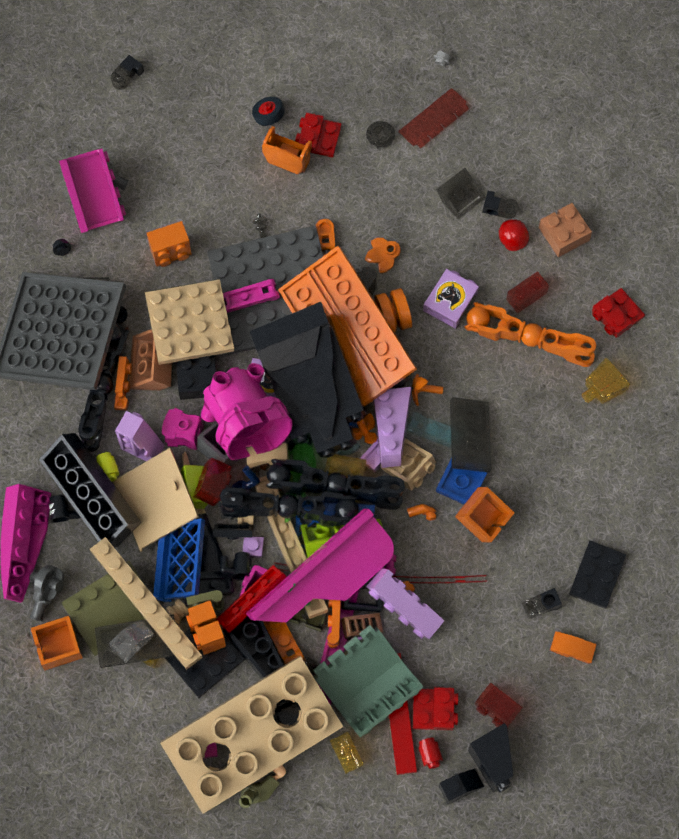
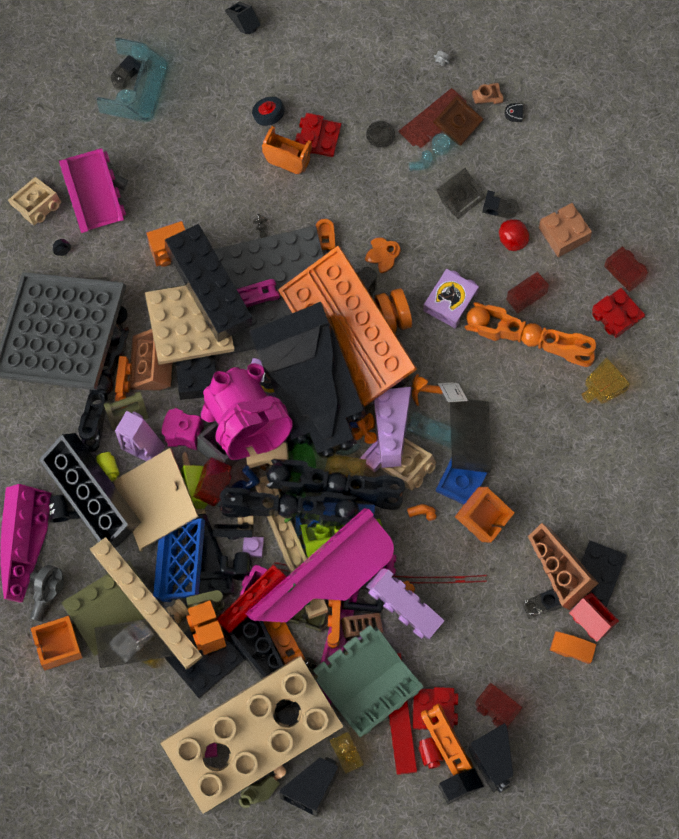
none -> tan plate [8,177,61,225]
none -> clear light blue windscreen [97,37,168,122]
none -> olive plate [103,391,149,431]
none -> black brick [165,224,252,342]
none -> black slope [225,2,260,34]
none -> black slope [279,757,339,817]
none -> clear light blue arm [409,150,433,171]
none -> orange plate [421,704,473,776]
none -> clear light blue wheel [432,133,450,156]
none -> reddish brown tile [433,95,484,146]
none -> white sticker [438,383,468,402]
none -> nougat plate [472,83,503,104]
none -> black tile [504,103,523,122]
none -> nougat wedge [528,523,599,610]
none -> brick [569,592,619,642]
none -> clear red brick [604,246,648,292]

